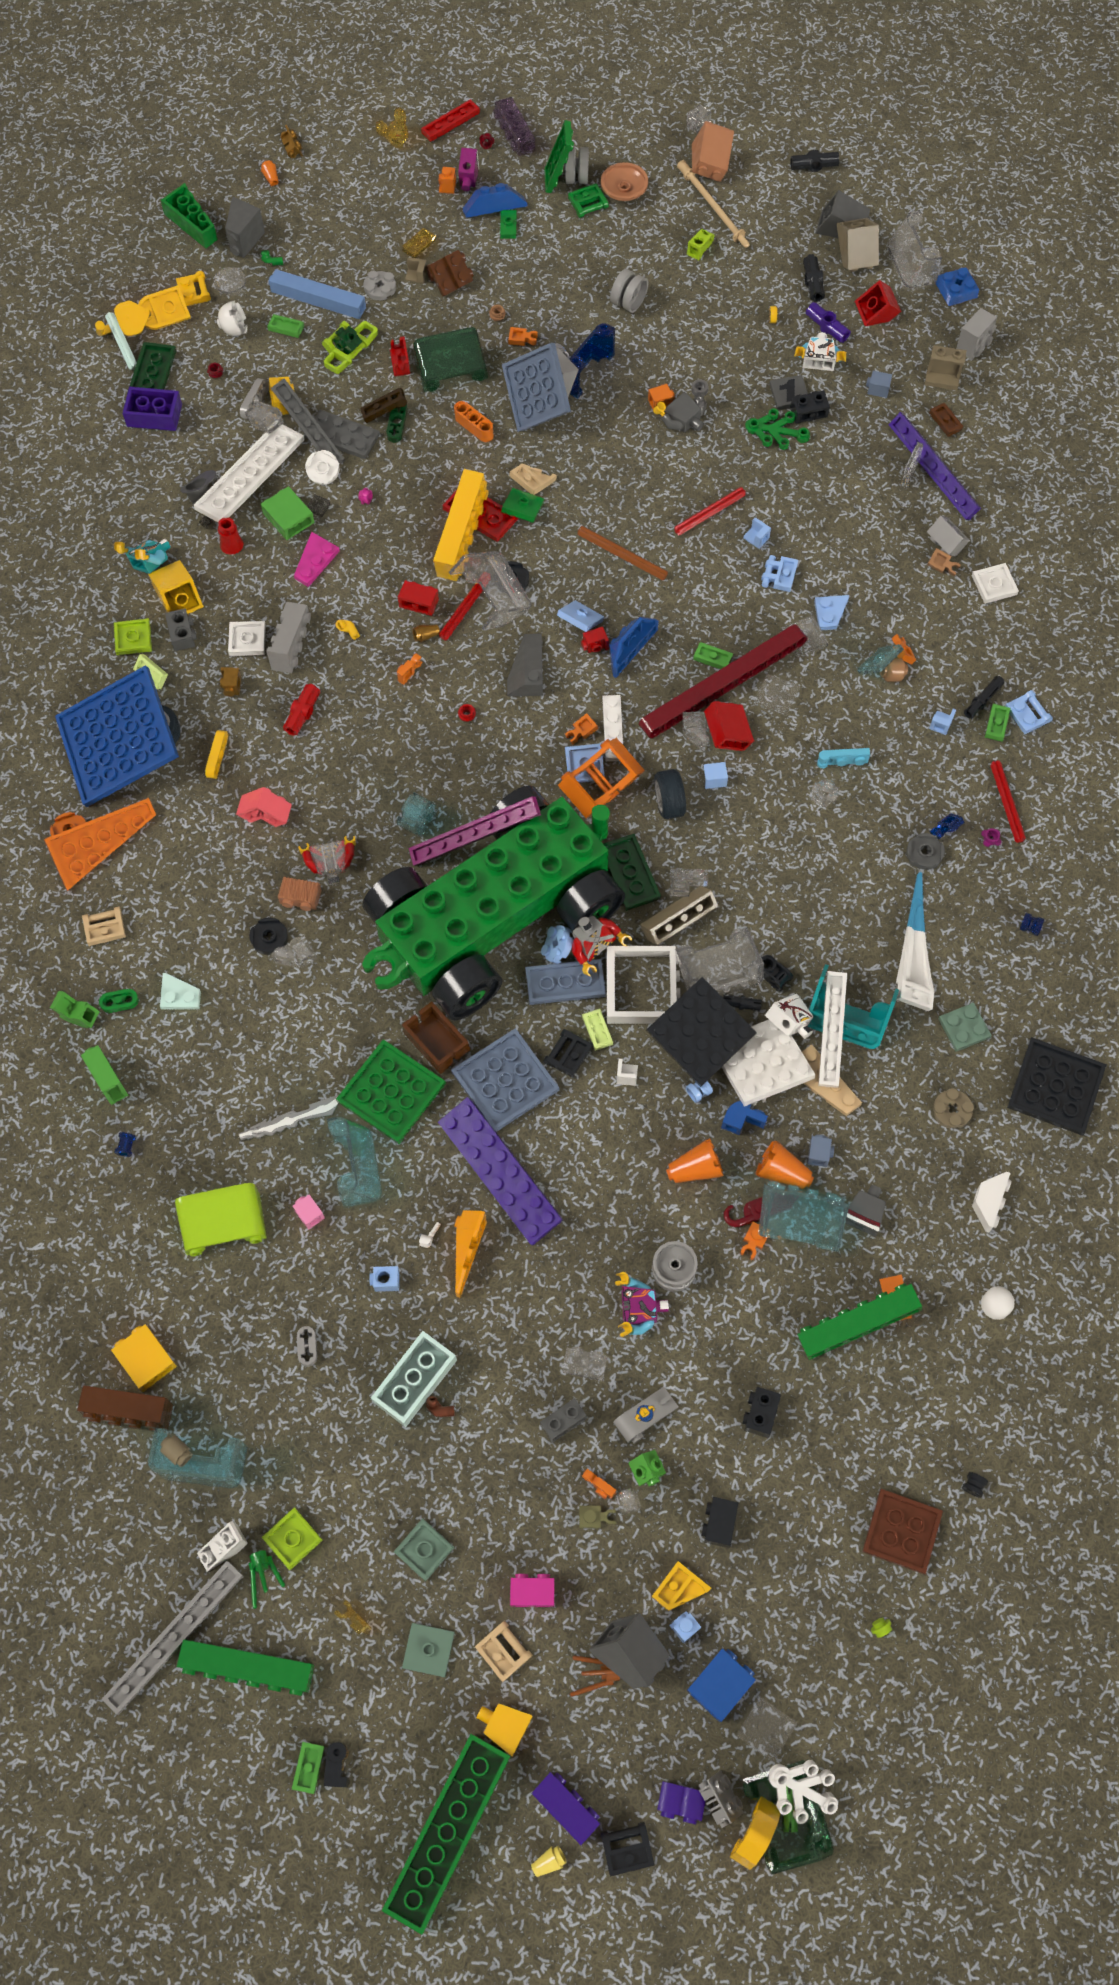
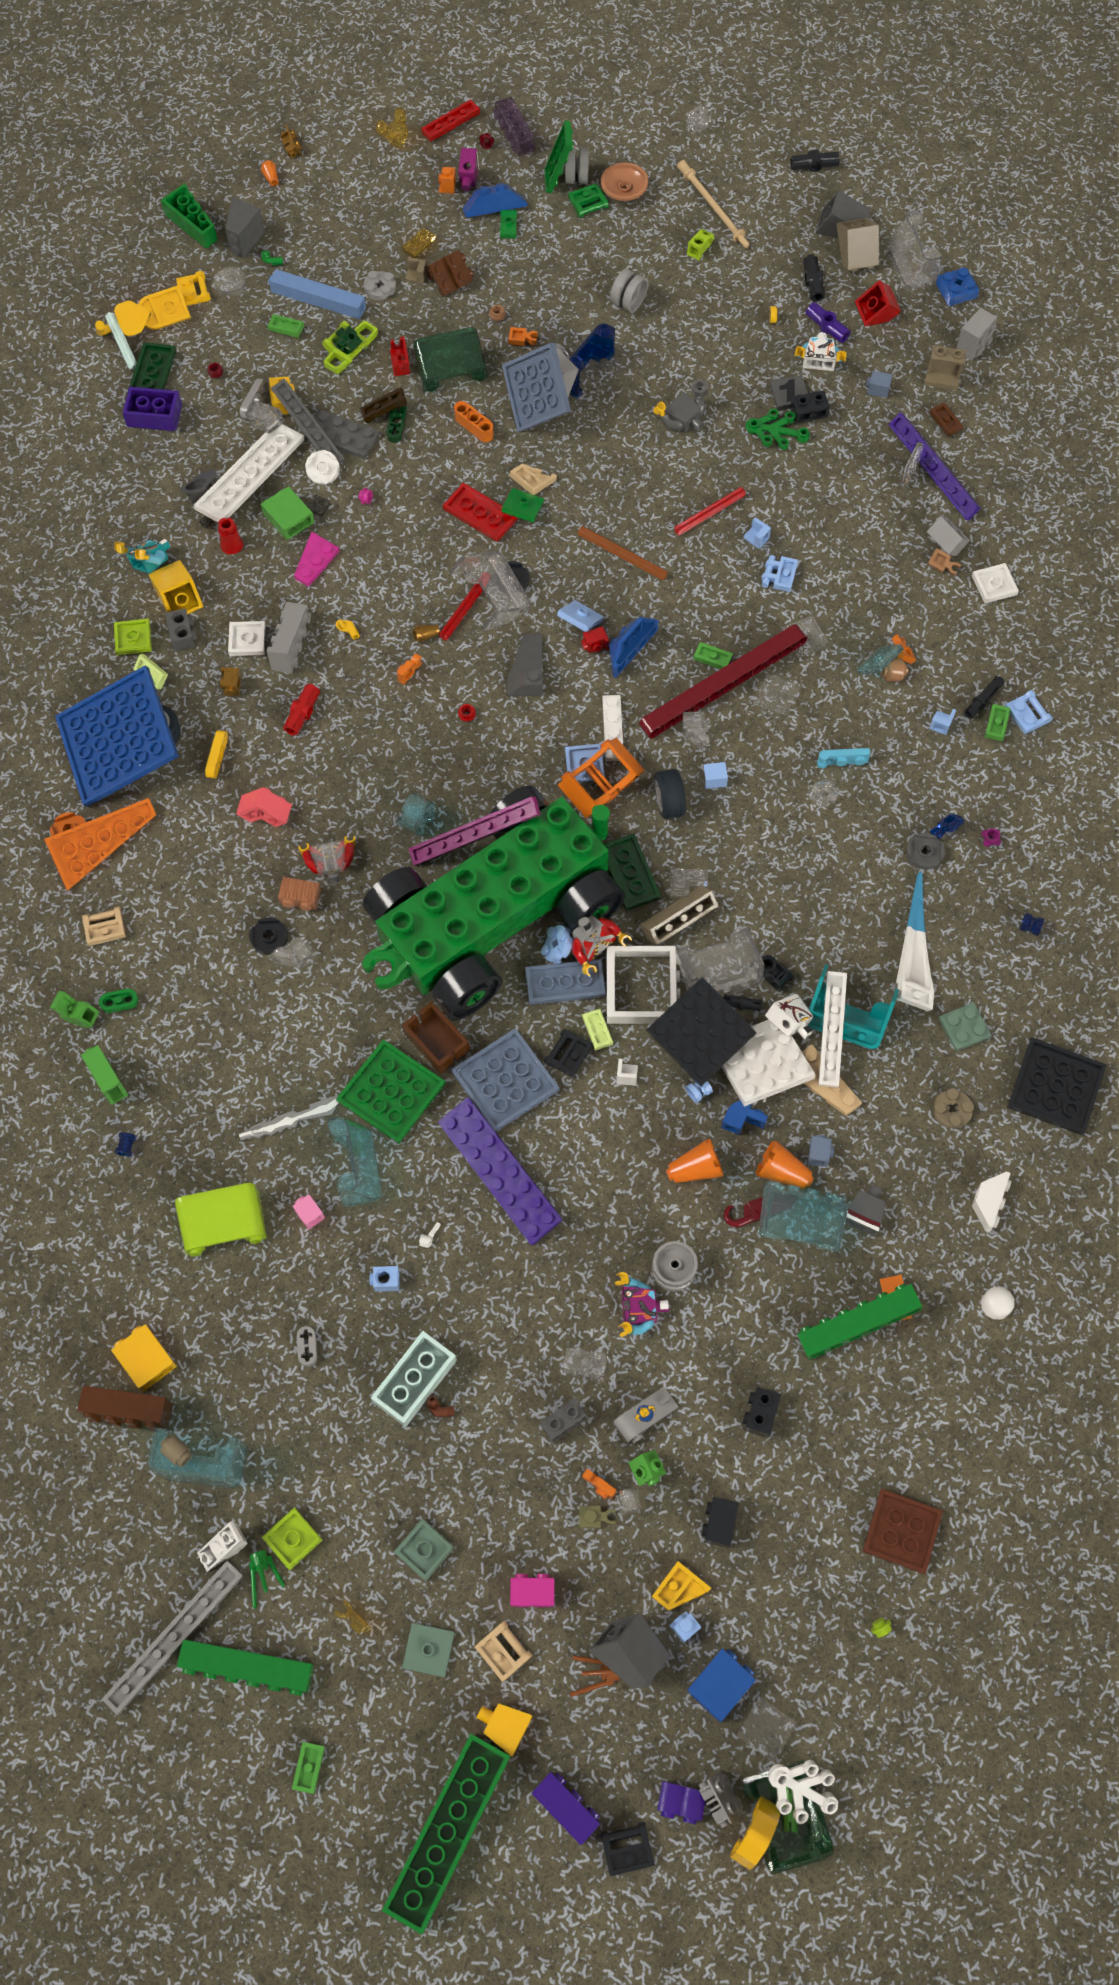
light aqua wing [160,973,201,1009] -> none
white cylinder [217,300,247,336] -> none
black leg [324,1742,349,1788] -> none
red brick [398,580,439,616] -> none
yellow brick [433,469,488,581] -> none
light orange wedge [454,1210,487,1298] -> none
light yellow cone [531,1846,567,1877] -> none
orange plate [565,713,599,745] -> none
orange brick [648,384,675,409] -> none
nougat slope [692,121,734,182] -> none
red brick [704,701,754,751] -> none
orange plate [740,1222,771,1260] -> none
light blue wing [814,595,849,630] -> none
black wheel [962,1472,988,1498] -> none
red axle [991,760,1026,843] -> none

